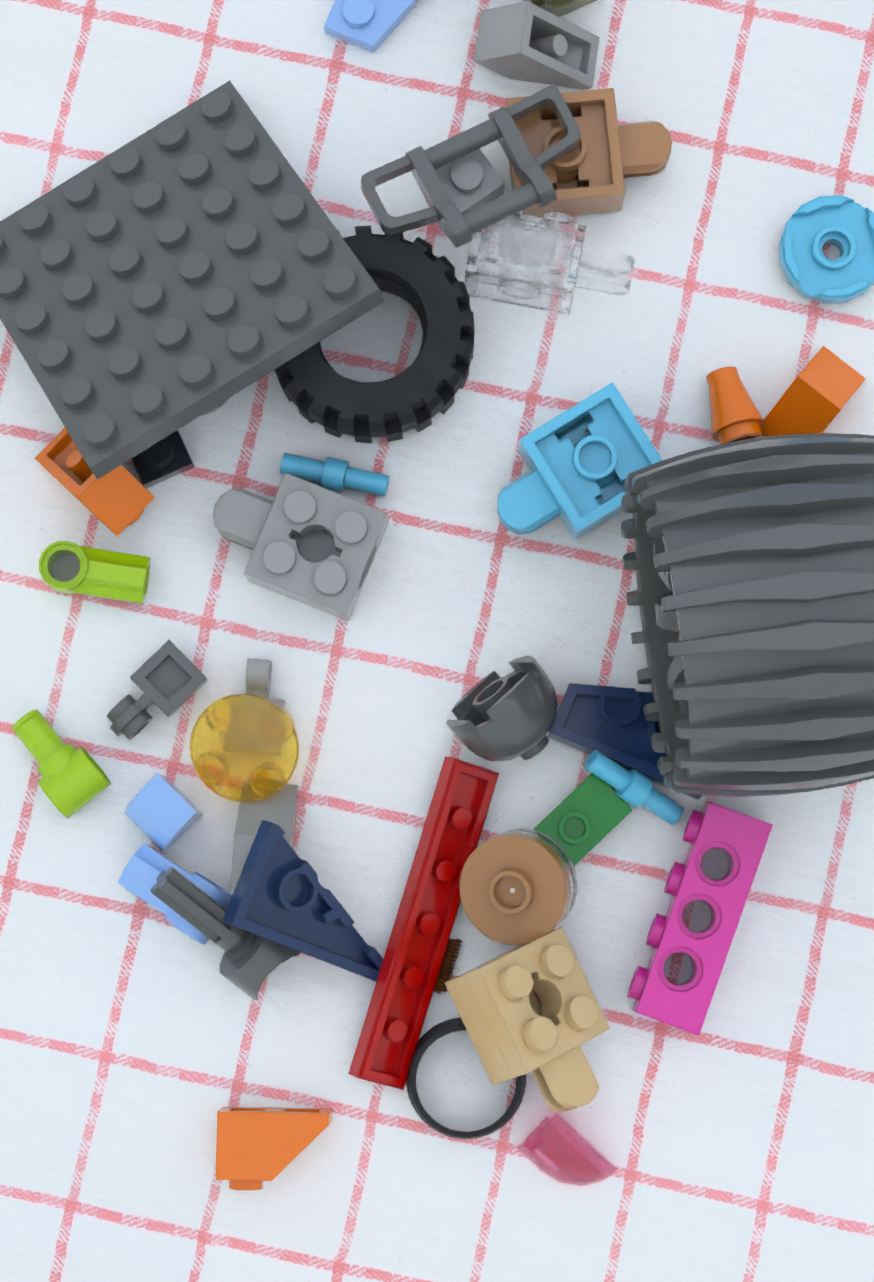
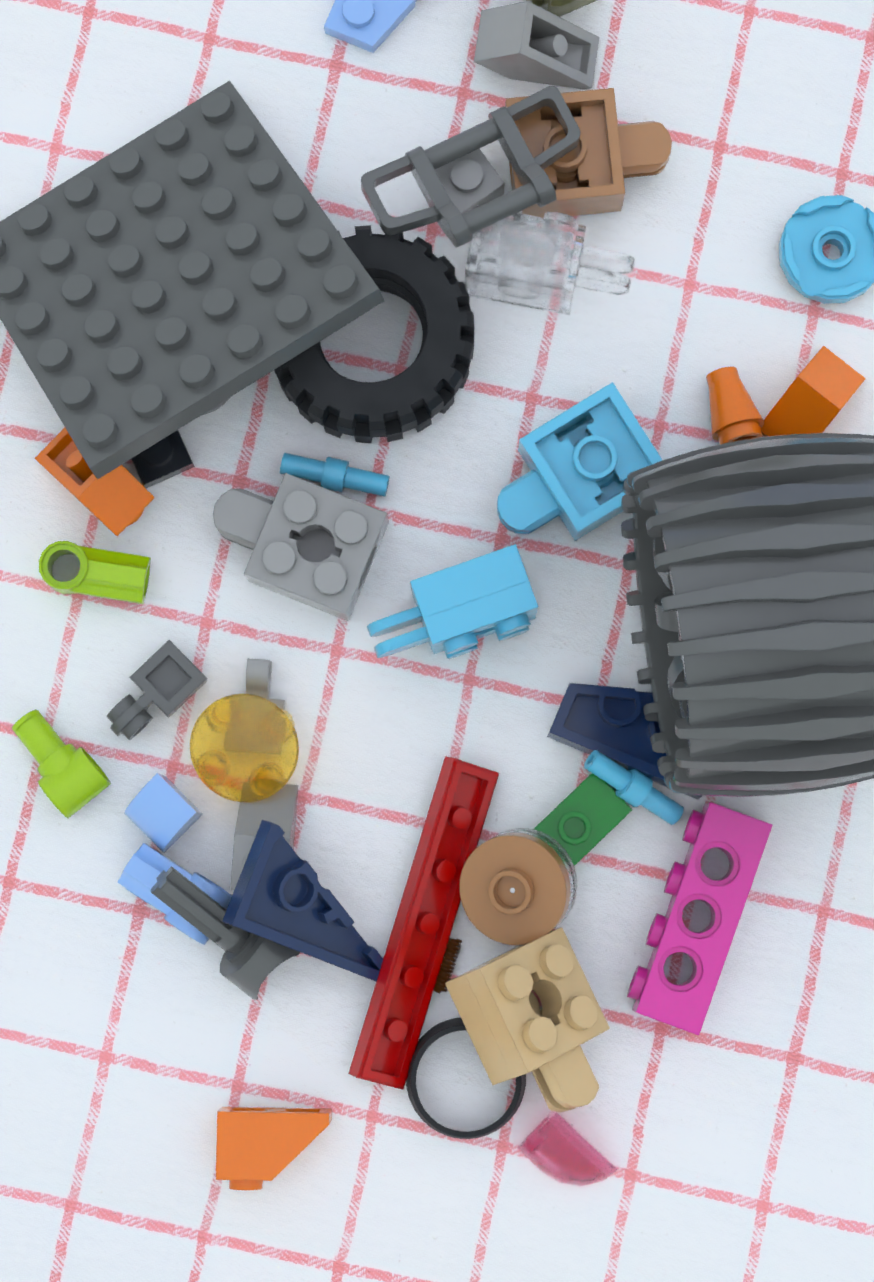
dark grey cylinder [446,655,558,761] -> none
none -> medium azure brick [367,544,538,659]

